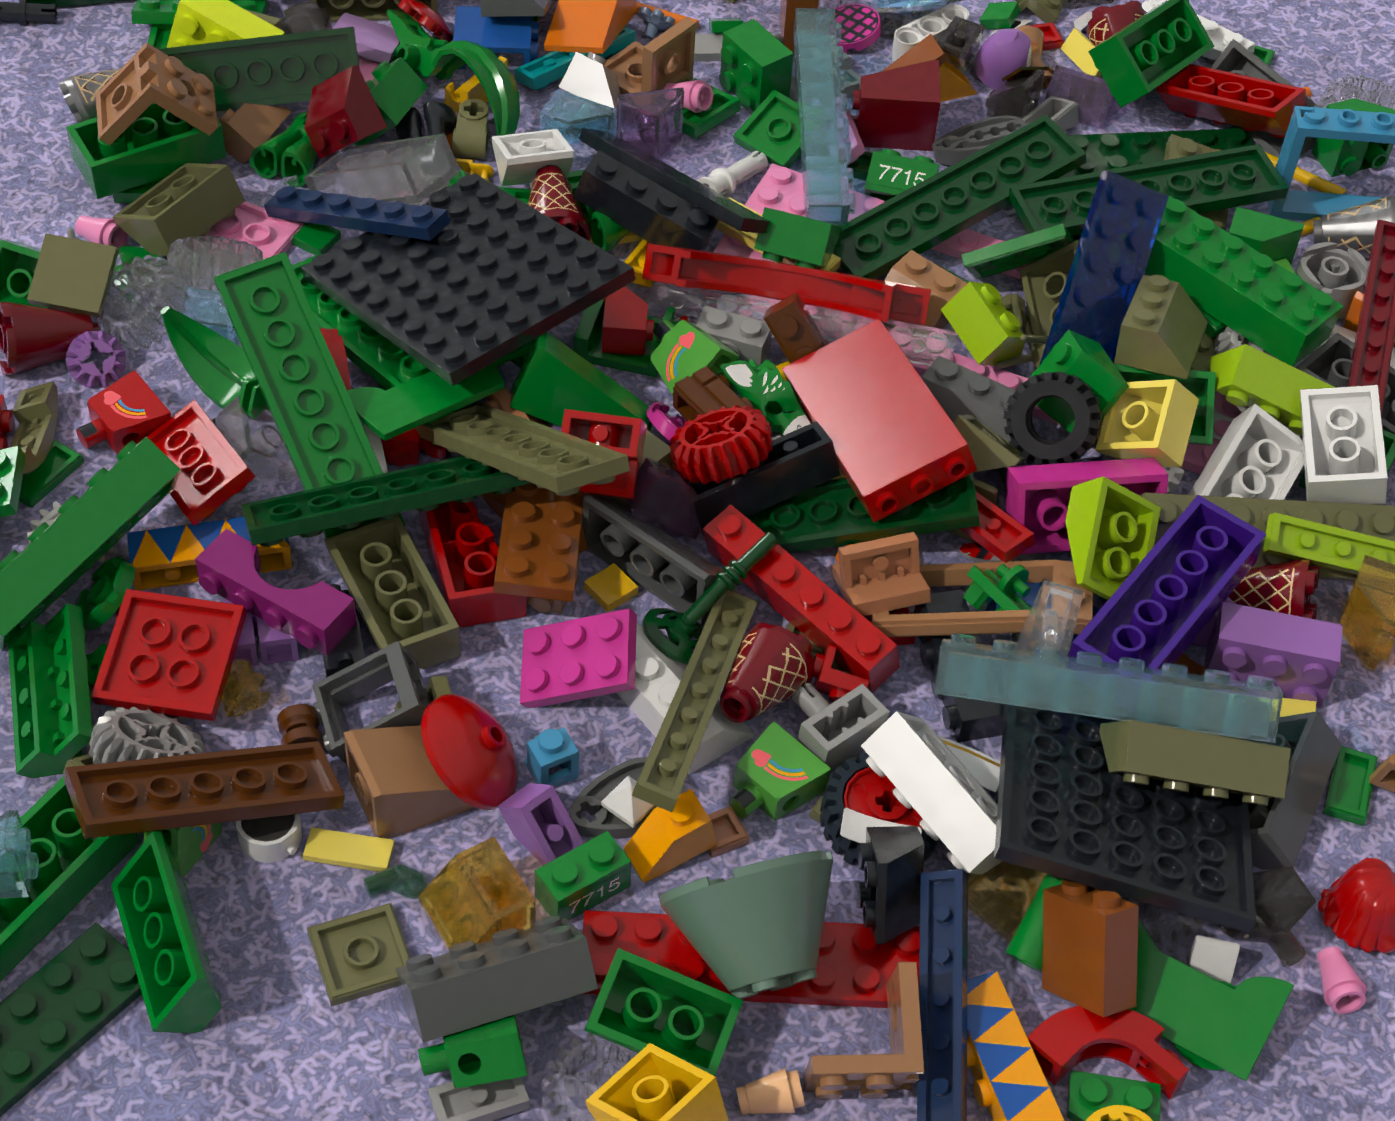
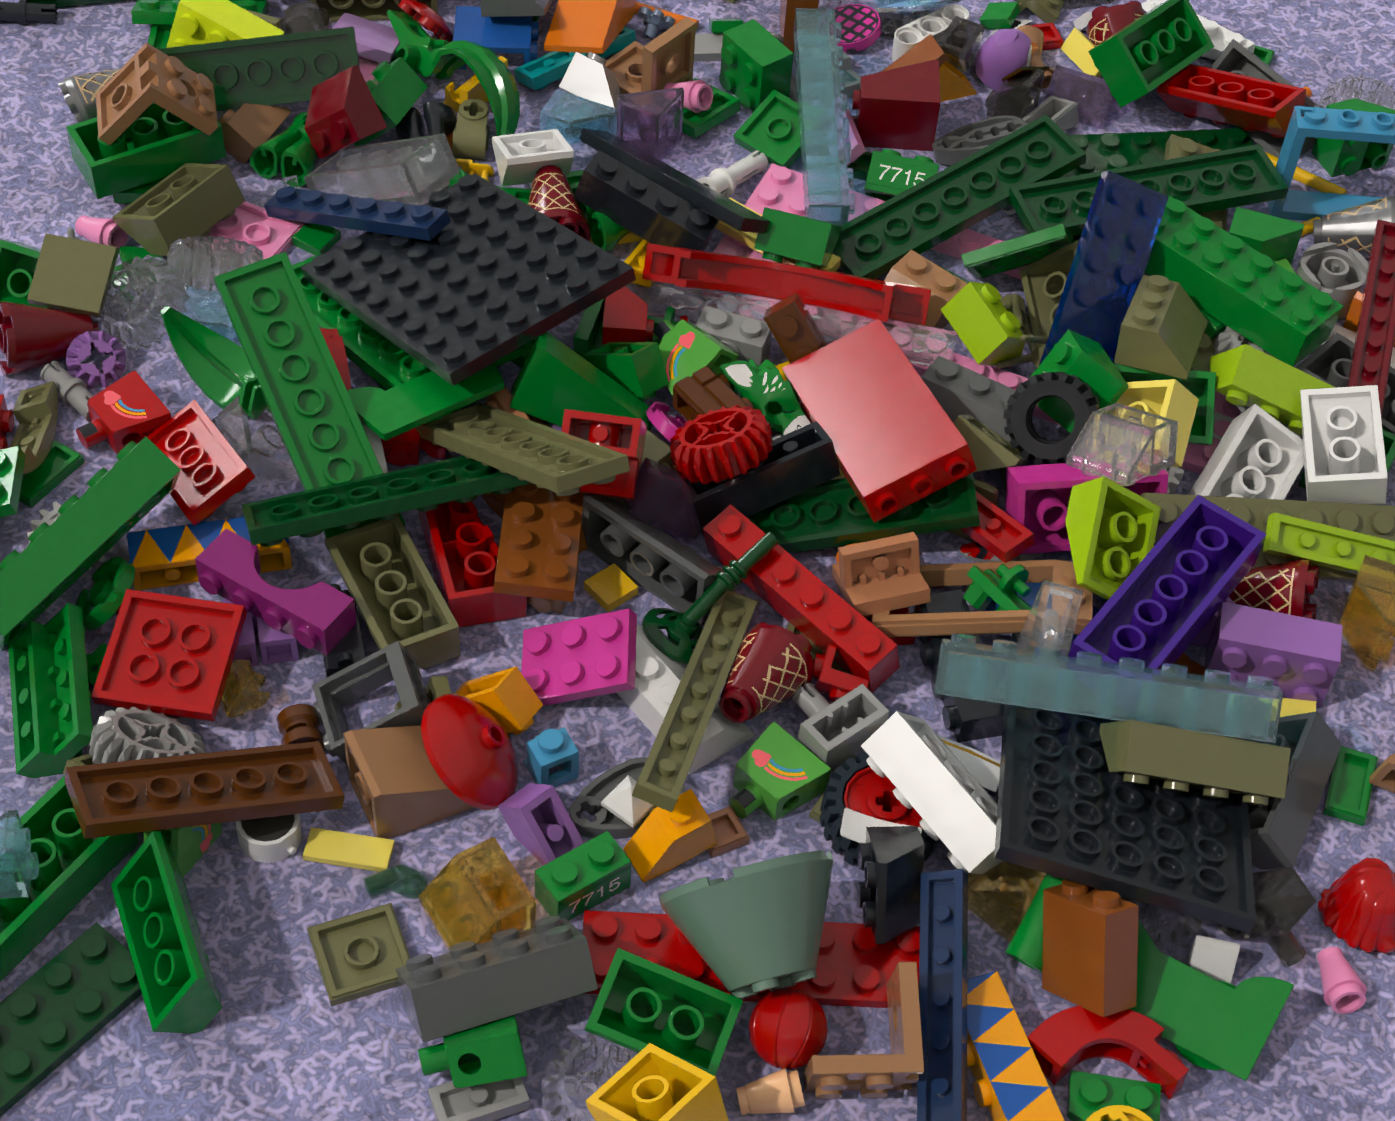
none -> light grey pin [40,361,93,422]
none -> light orange slope [454,666,543,735]
none -> green brick [584,342,669,401]
none -> red piece [749,988,828,1069]
none -> clear slope [1066,403,1178,486]

